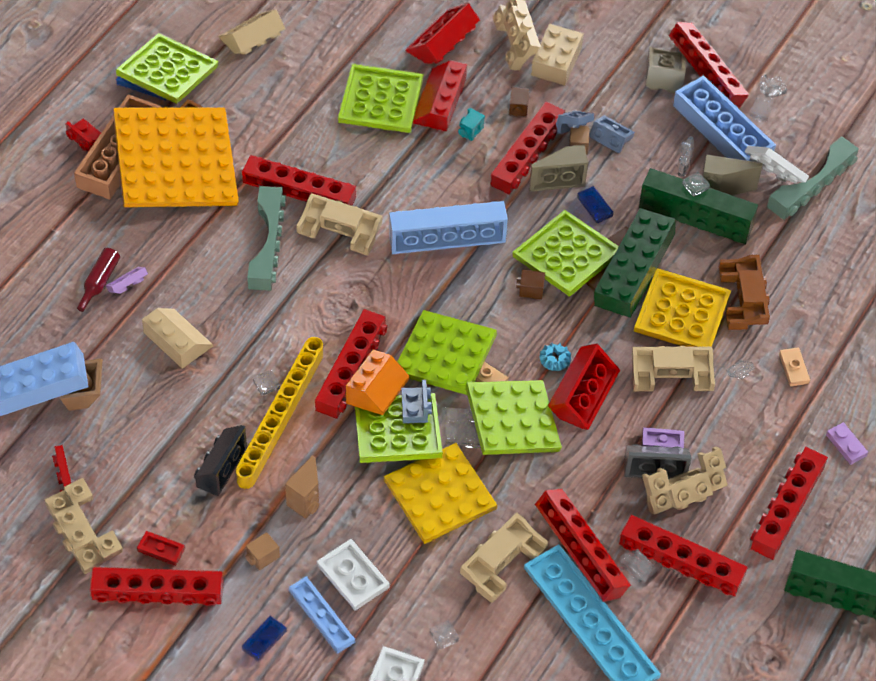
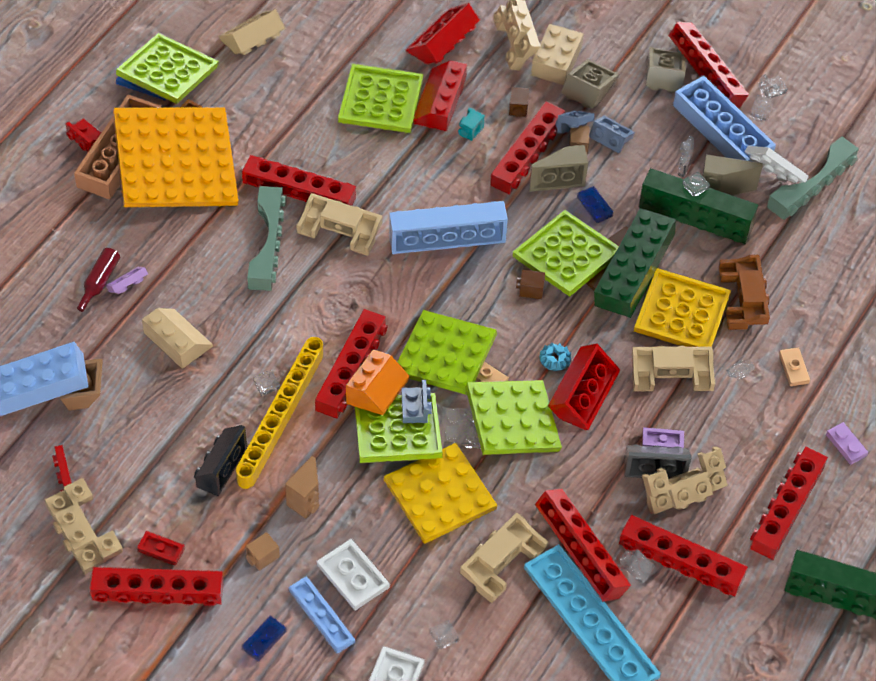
none -> dark tan slope [561,59,619,108]

